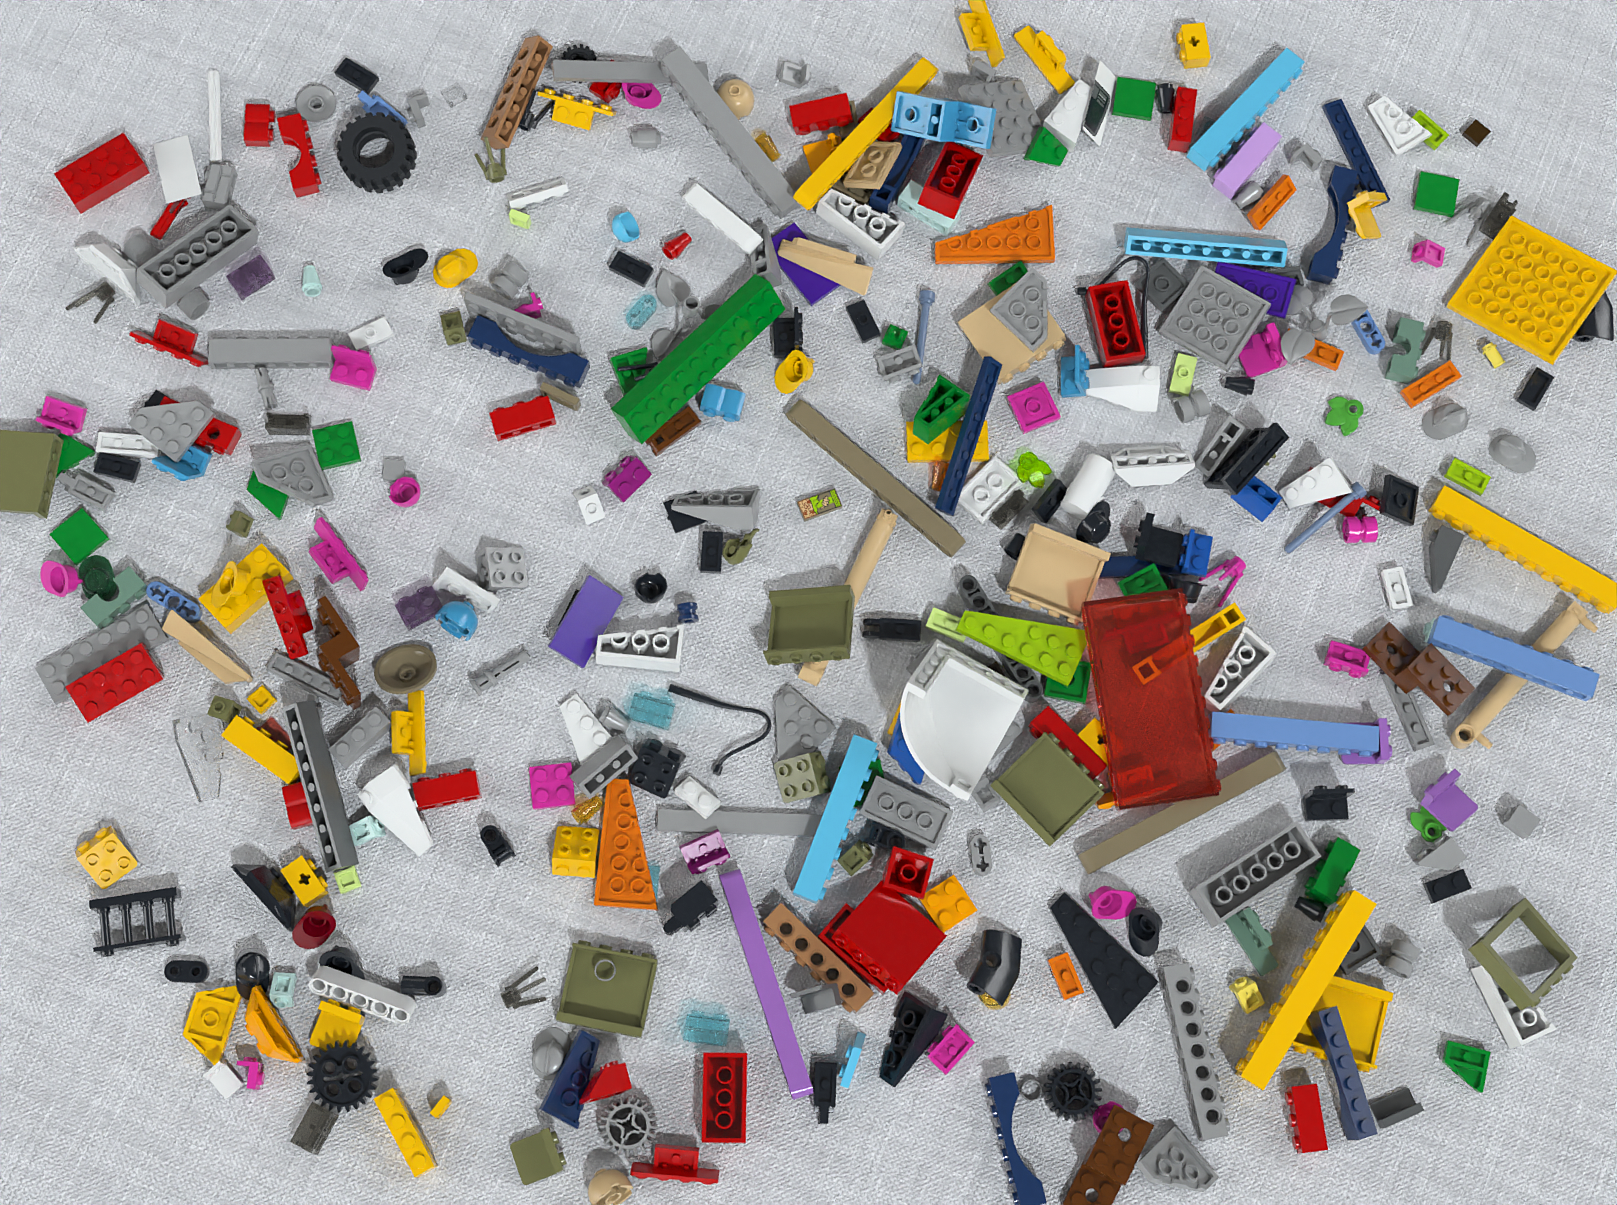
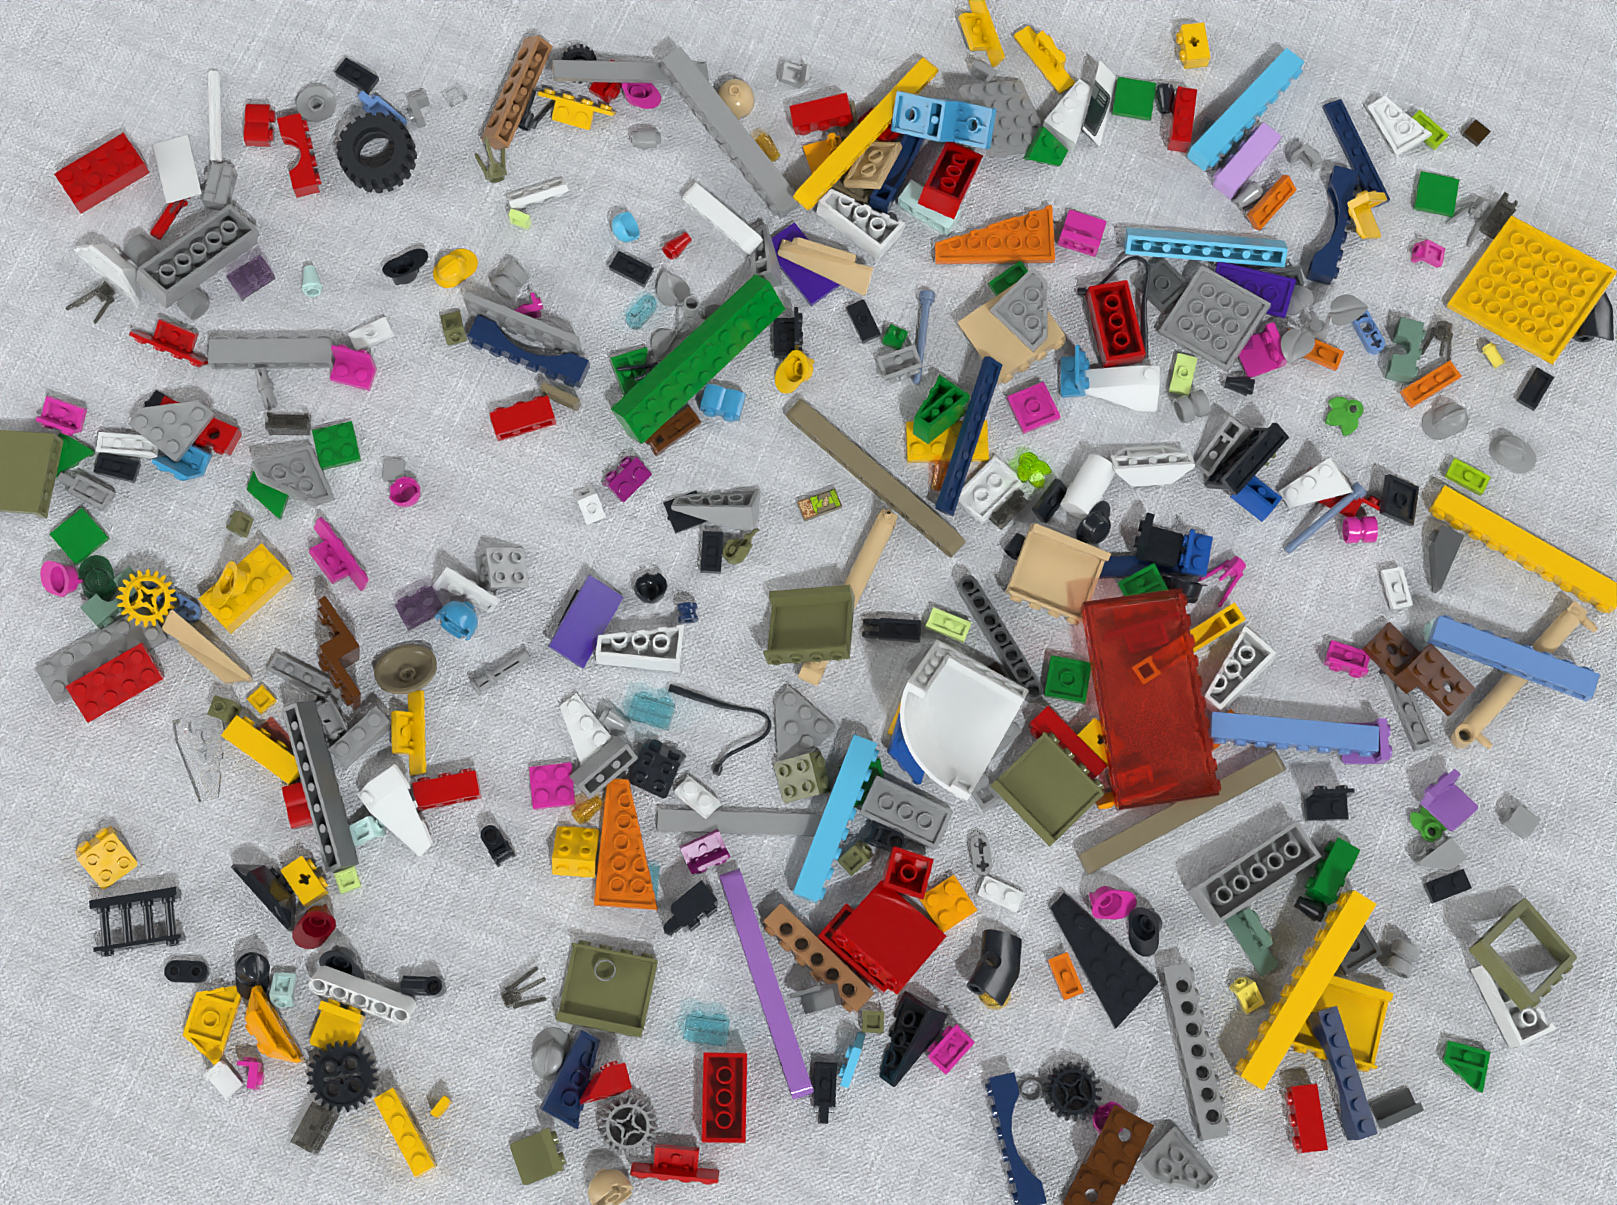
red bracket [262,575,313,659] -> none
lime wing [955,610,1092,686] -> none
none -> yellow gear [116,569,177,627]
none -> light grey hinge [315,695,349,741]
none -> olive plate [862,1010,884,1034]
none -> white plate [977,876,1025,913]
none -> dark pink bracket [1058,210,1107,257]

